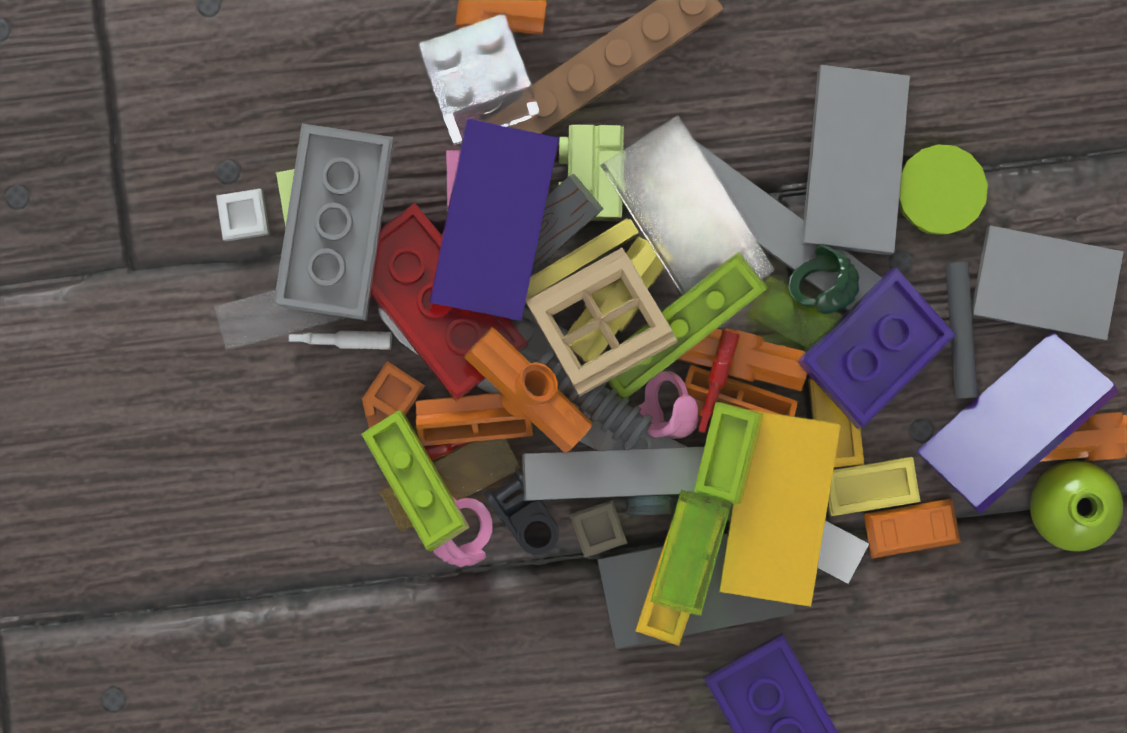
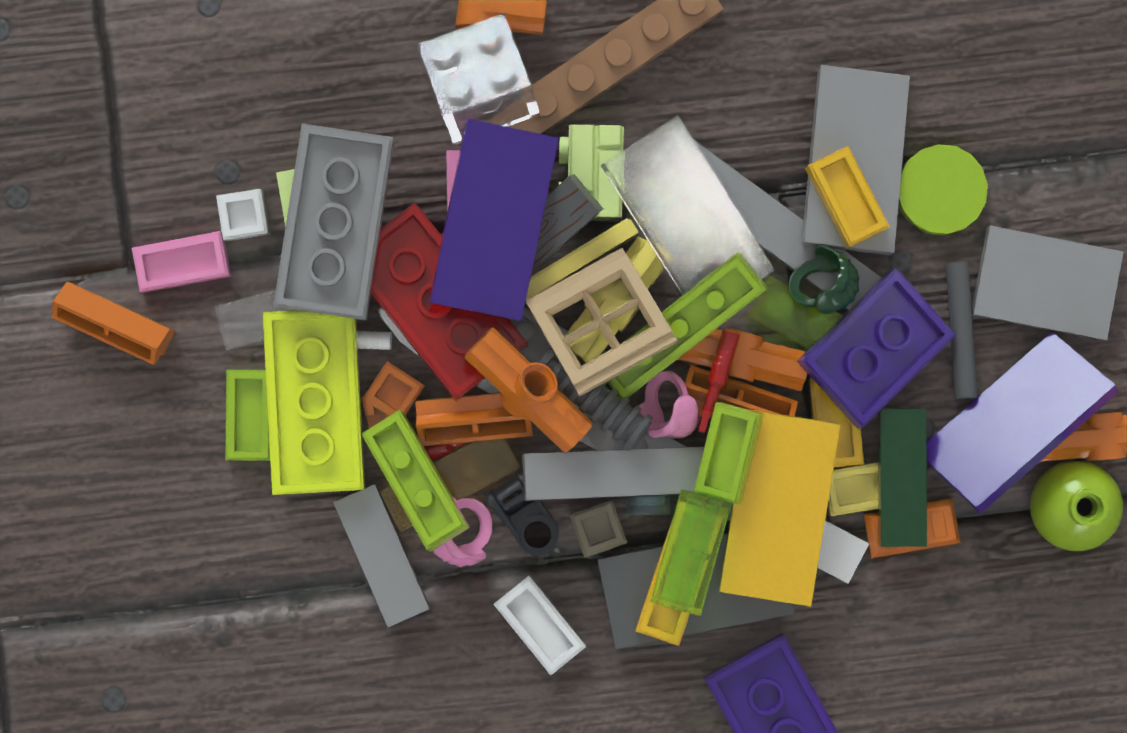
none -> orange piece [51,281,176,365]
none -> bright pink tile [132,231,231,293]
none -> lime tile [225,370,270,461]
none -> neon yellow tile [263,310,365,495]
none -> light grey tile [333,484,430,627]
none -> white tile [494,575,586,675]
none -> yellow tile [805,146,890,249]
none -> dark green tile [878,409,927,547]

